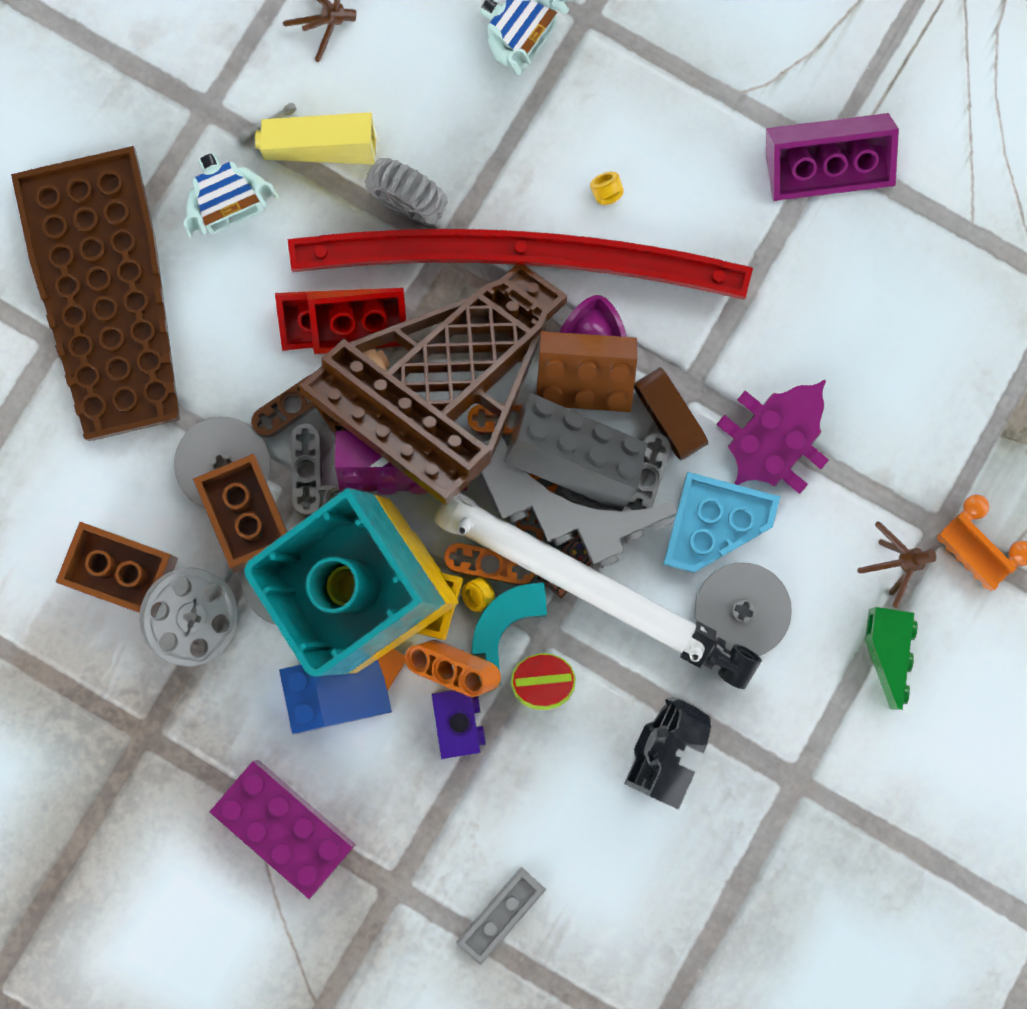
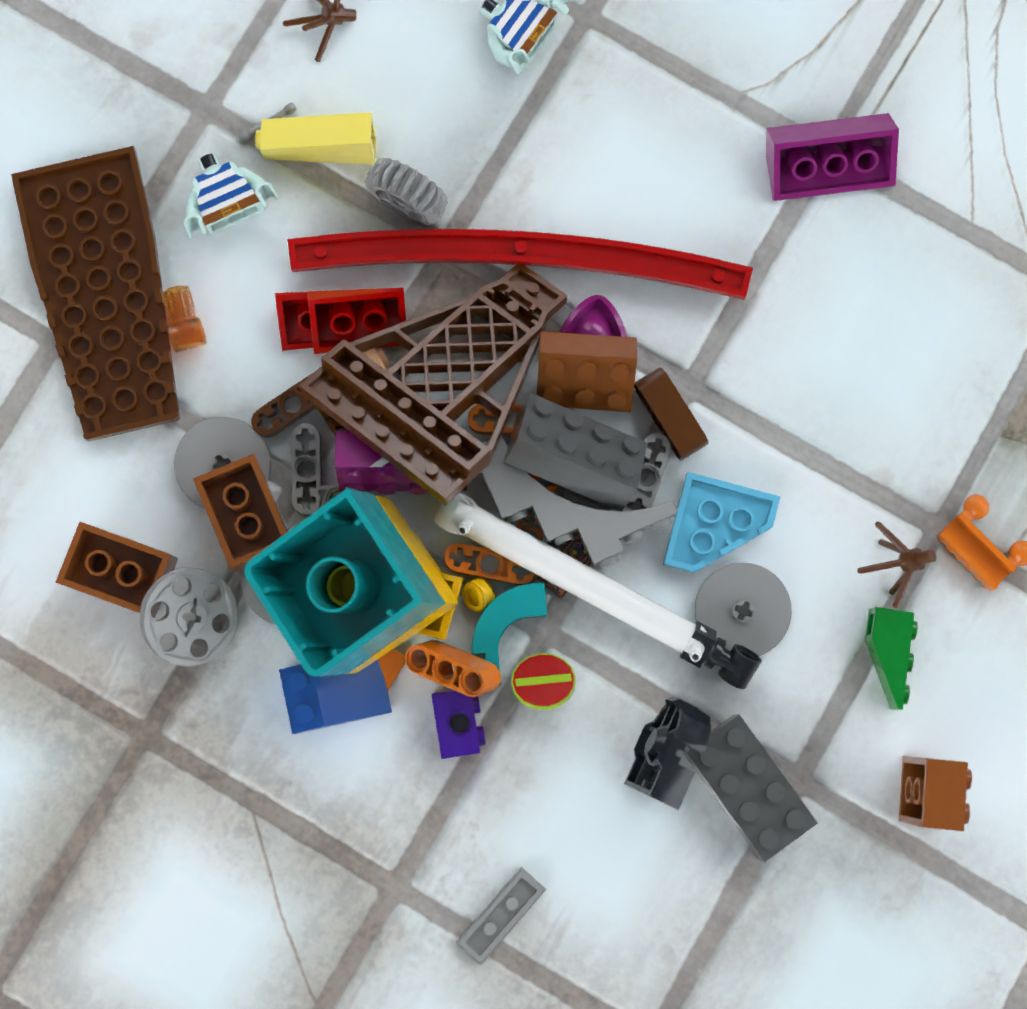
magenta brick [209,760,356,899] -> none
yellow tile [590,171,624,205] -> none
magenta animal [716,380,829,494] -> none
none -> clear orange piece [162,286,207,353]
none -> dark grey brick [682,714,818,862]
none -> dark orange brick [898,756,972,831]

